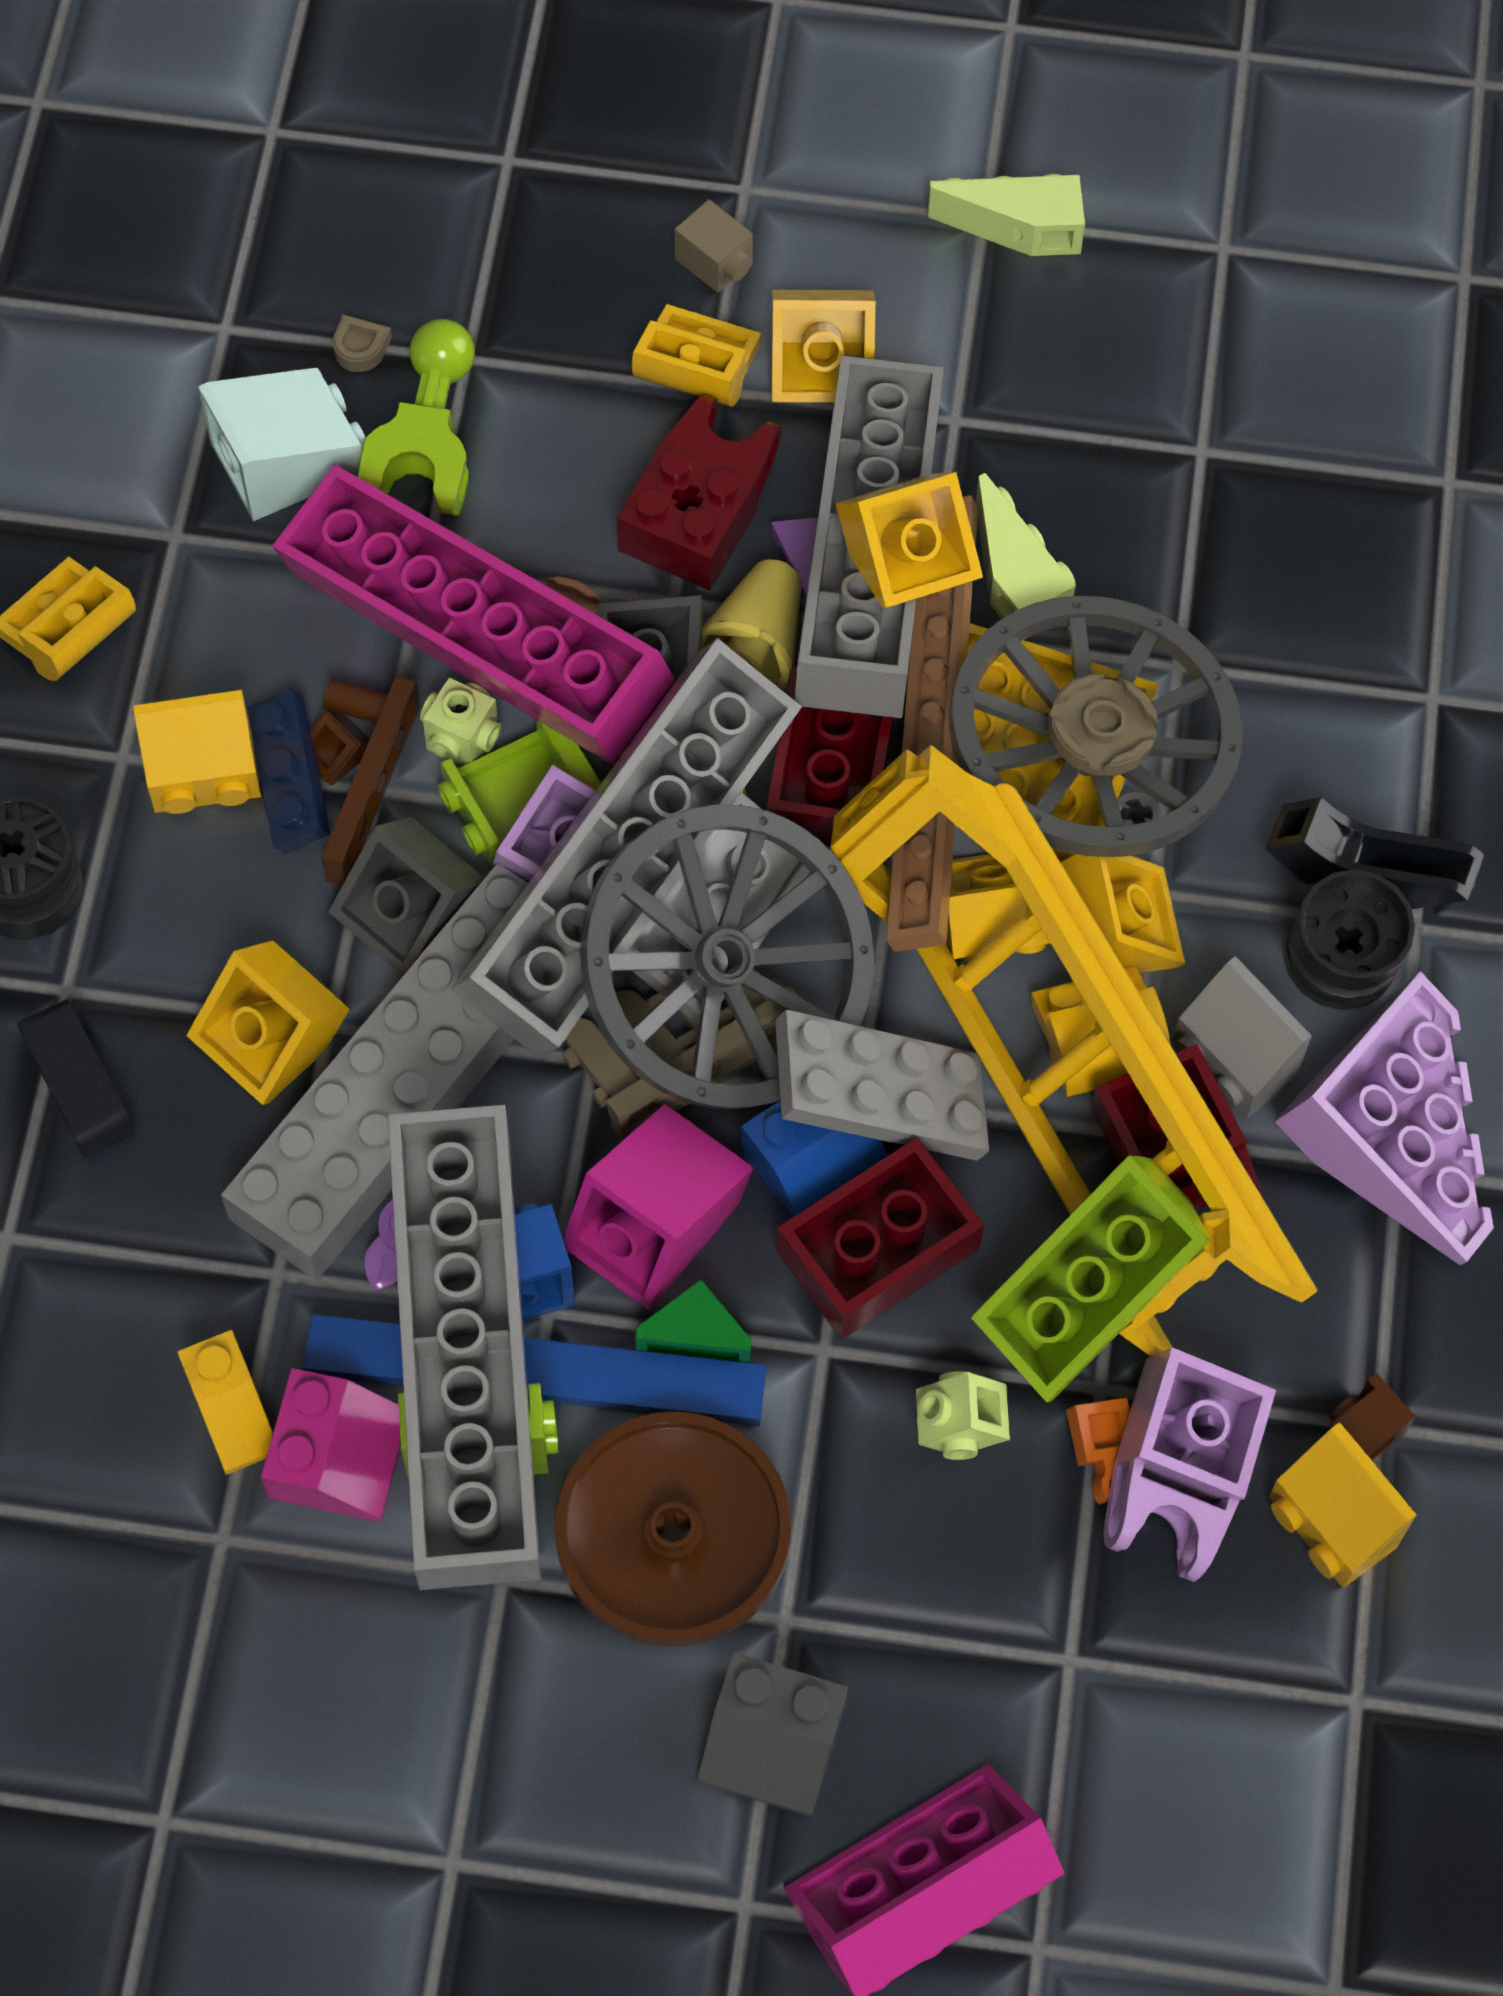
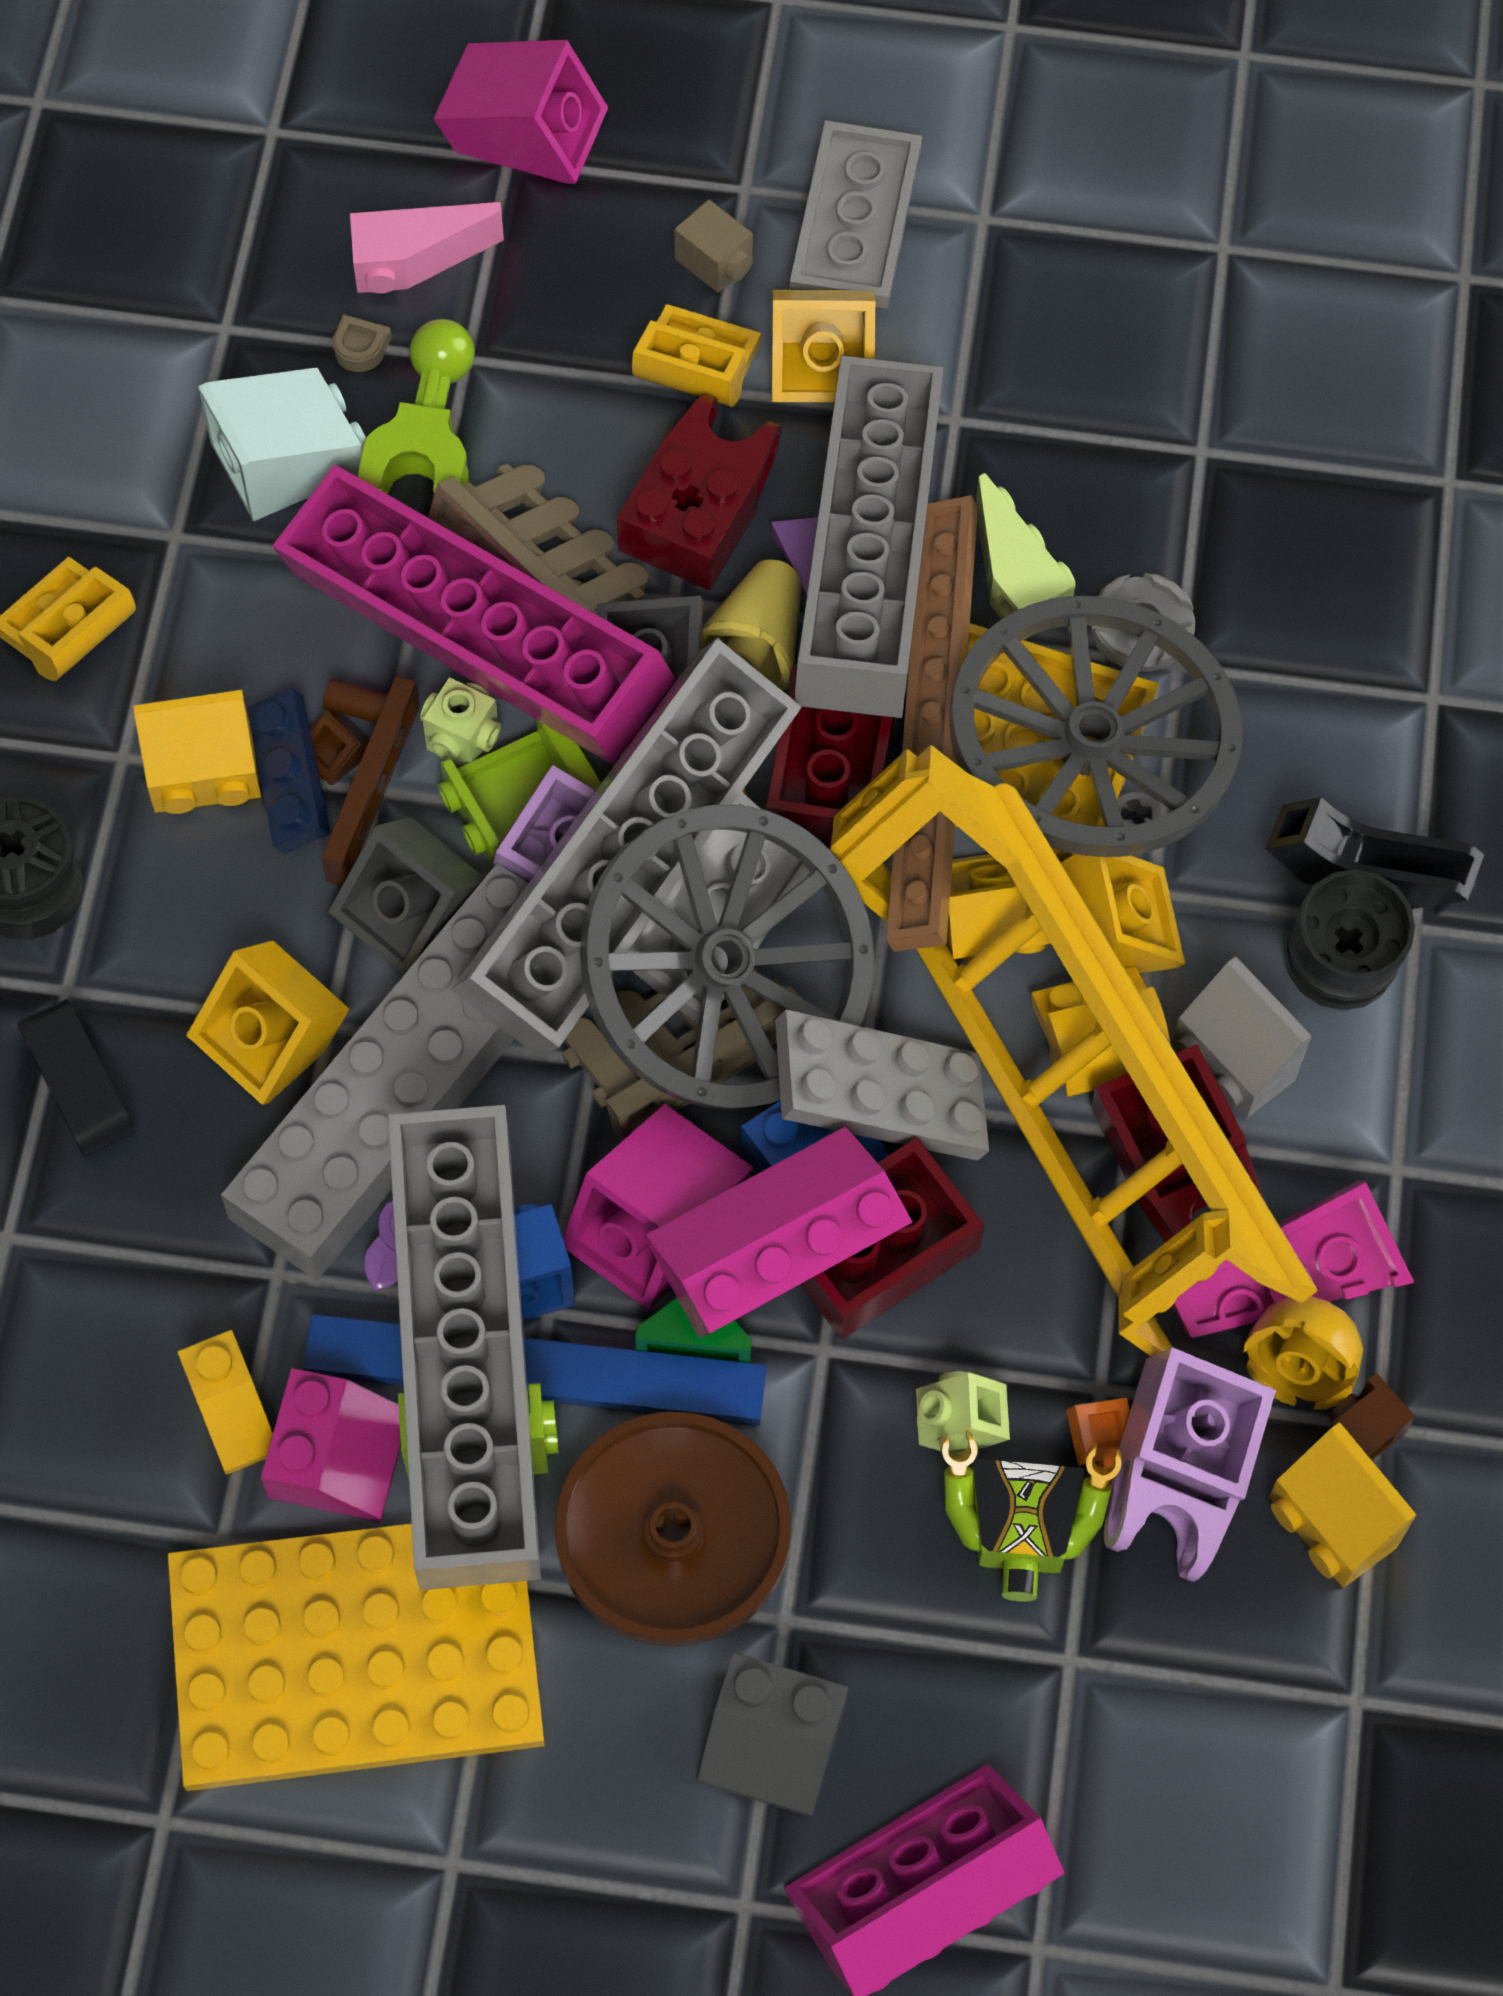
yellow slope [835,472,983,608] -> none
yellowish green slope [927,174,1085,256] -> none
lime slope [971,1155,1211,1403] -> none
dark tan tile [1048,674,1158,776] -> none
lavender slope [1275,971,1494,1266] -> none
none -> yellow plate [168,1524,545,1791]
none -> bright pink slope [350,202,504,294]
none -> dark tan fence [428,463,649,614]
none -> dark pink slope [434,40,608,184]
none -> dark pink slope [644,1126,912,1338]
none -> light grey plate [789,120,922,309]
none -> torso [939,1431,1122,1602]
none -> light grey tile [1090,573,1195,672]
none -> dark pink wing [1172,1180,1414,1338]
none -> yellow cylinder [1244,1296,1363,1410]

